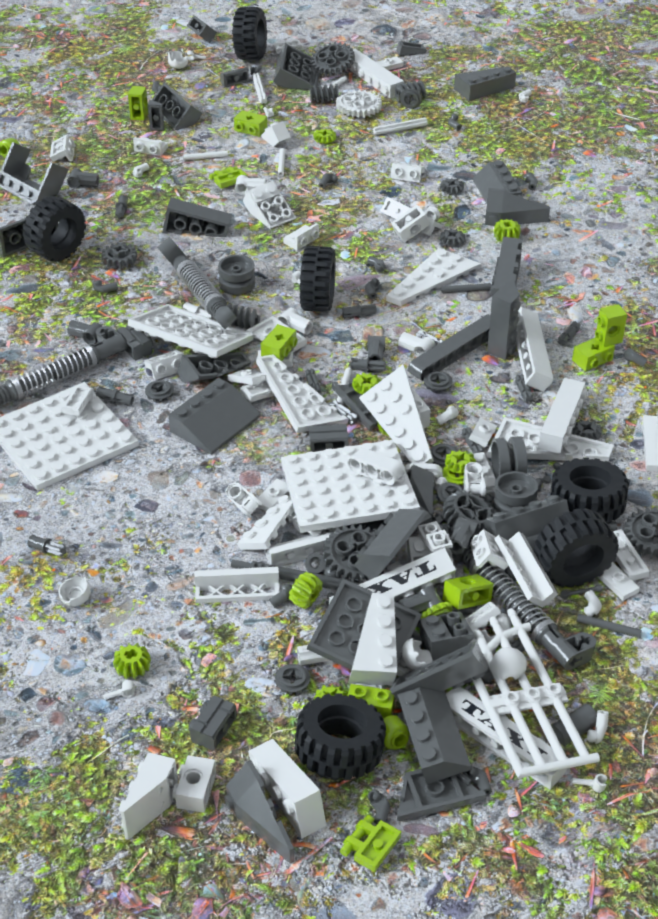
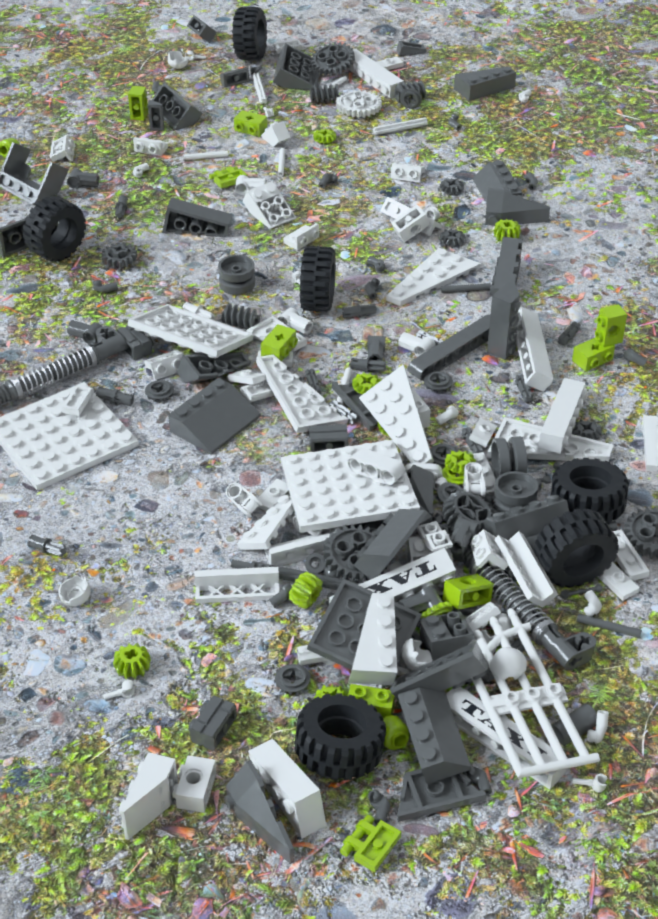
dark grey piece [157,237,238,330] -> none

